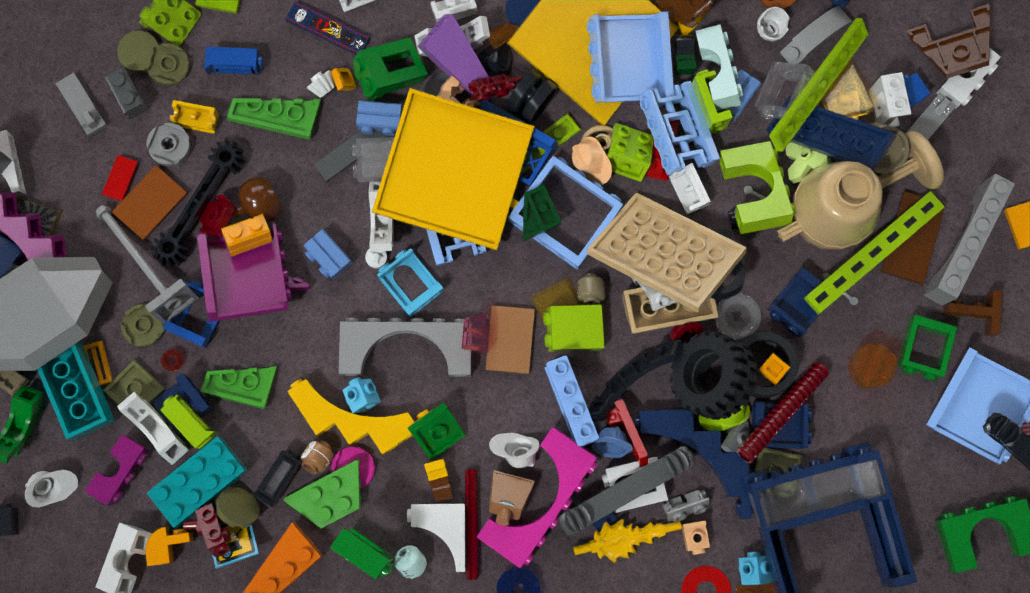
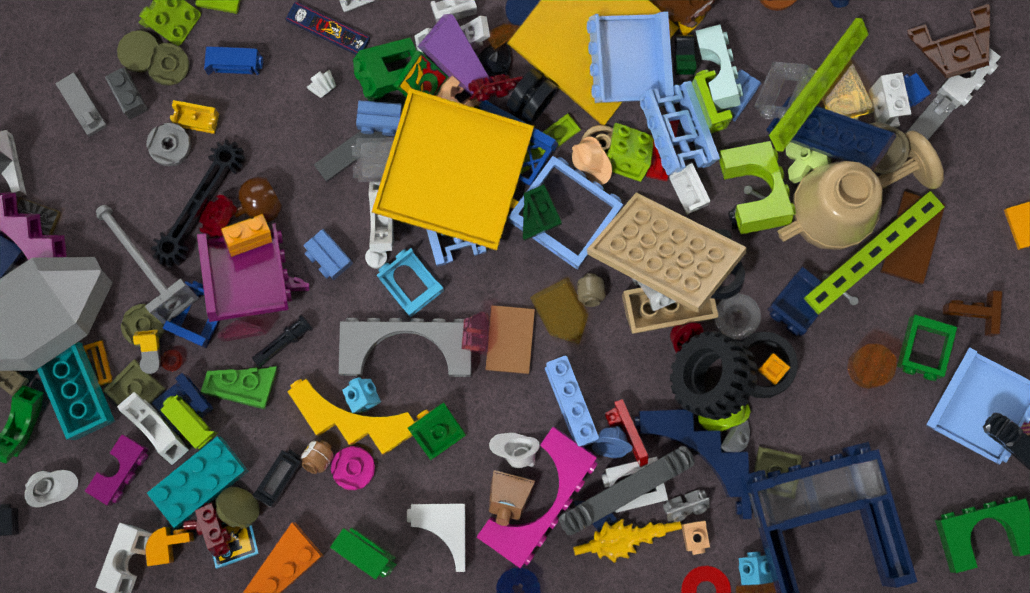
red tile [102,155,139,201] -> none
dark orange tile [112,165,188,241] -> none
bright green wing [227,98,321,140] -> none
bright green wing [283,459,361,528] -> none
light orange tile [331,68,357,91] -> none
light aqua head [394,545,427,579] -> none
leg [424,459,453,504] -> none
dark red axle [465,469,478,580] -> none
lime panel [543,305,604,352] -> none
black tile [588,339,684,422] -> none
dark red piece [737,362,829,463] -> none
dark blue panel [752,402,812,449] -> none
white hair [757,7,790,42] -> none
light grey arch [780,6,852,68] -> none
light grey arch [923,174,1015,306] -> none
none -> leg [133,330,161,374]
none -> clear pink slope [217,319,266,342]
none -> black pin [252,314,313,368]
none -> tile [393,51,448,97]

